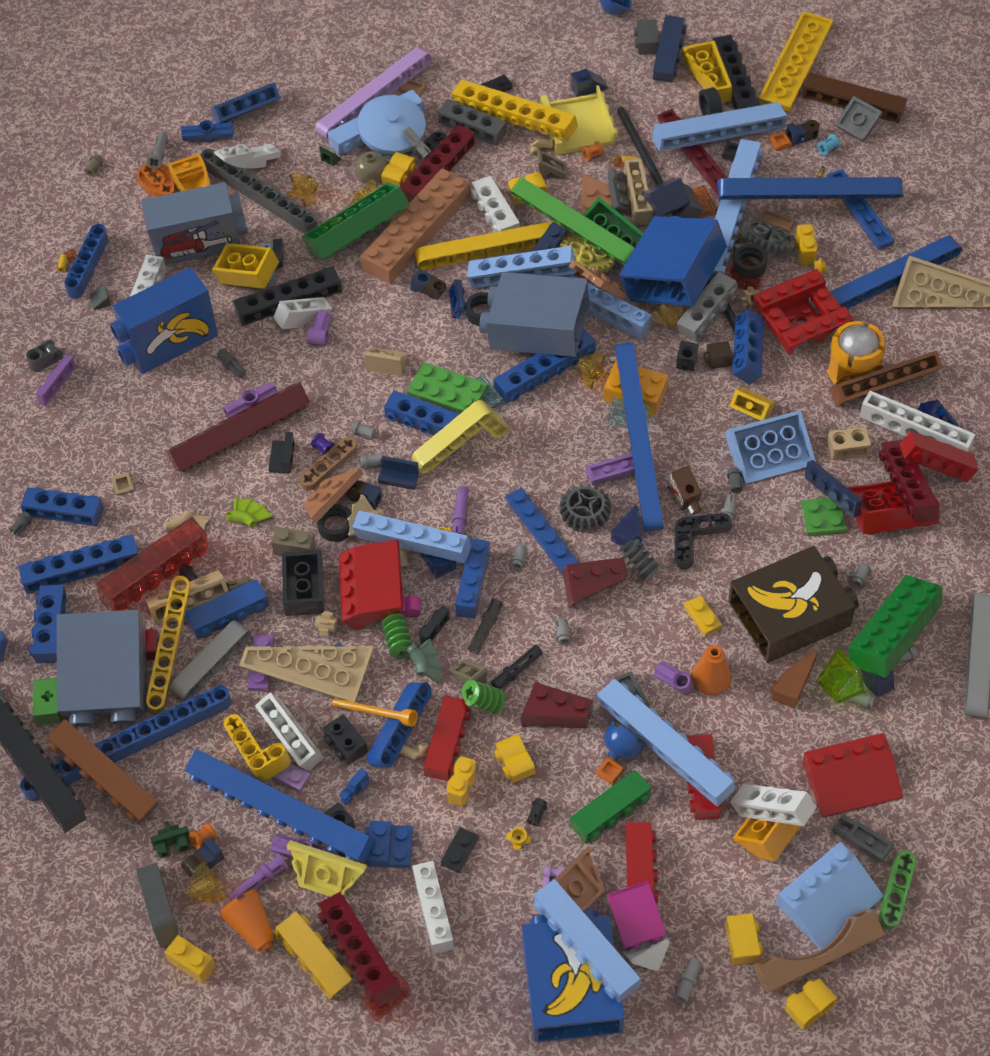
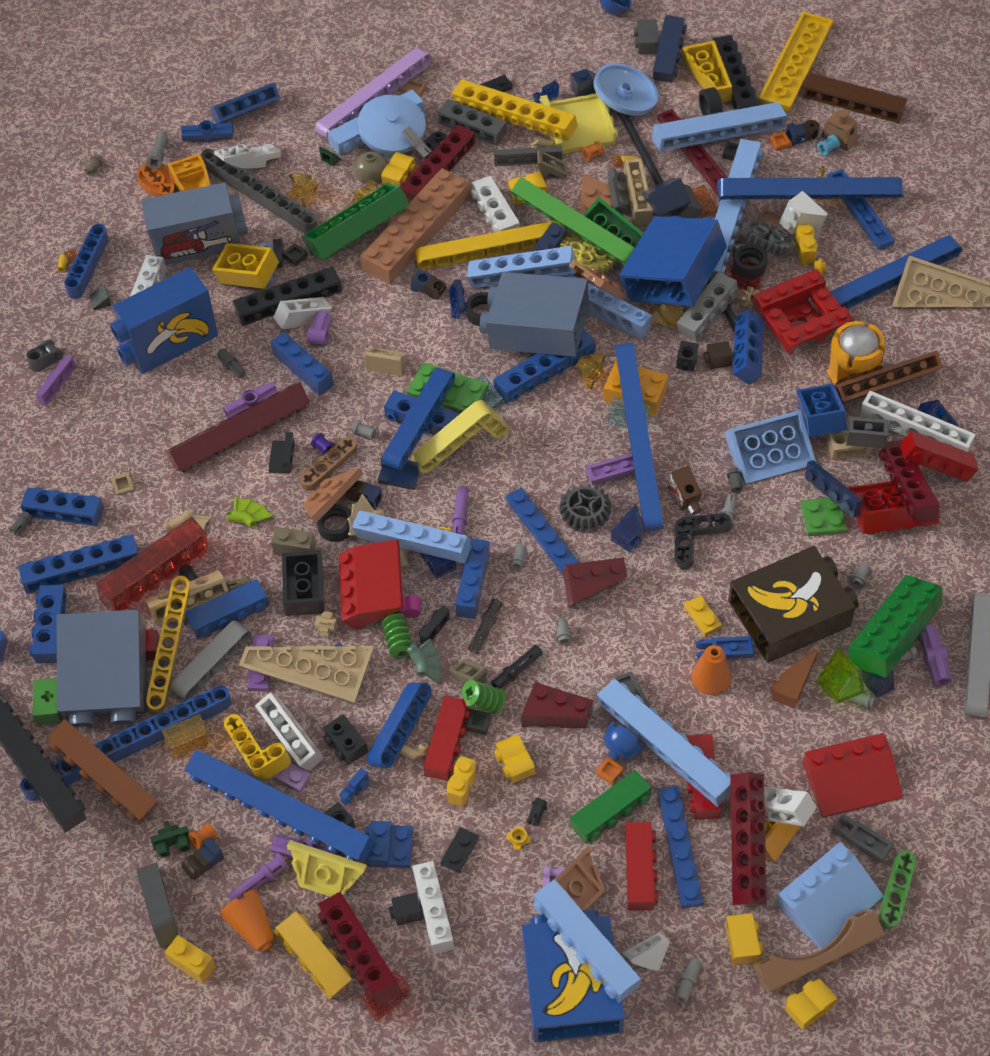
clear yellow brick [187,862,227,902] -> none
light orange piece [332,698,418,727] -> none
light grey pin [359,453,383,470] -> none
dark pink brick [607,881,666,949] -> none
dark grey piece [617,539,659,582] -> none
medium lavender piece [653,661,694,695] -> none
yellow brick [729,387,776,421] -> none
flat silver plate [835,96,883,142] -> none
none -> clear yellow brick [161,714,211,759]
none -> blue brick [270,332,334,396]
none -> pearl dark grey plate [283,243,308,266]
none -> blue beam [382,367,455,470]
none -> black brick [388,892,422,926]
none -> pearl dark grey plate [467,709,491,735]
none -> dark grey plate [494,146,563,166]
none -> clear blue plate [533,80,559,104]
none -> light blue dish [594,63,658,116]
none -> blue plate [657,786,703,909]
none -> blue hinge [696,636,754,659]
none -> dark red brick [730,772,767,906]
none -> white slope [779,191,828,237]
none -> blue brick [796,383,847,437]
none -> medium nougat torso [821,110,857,151]
none -> dark grey brick [846,417,888,449]
none -> medium lavender piece [919,625,952,686]

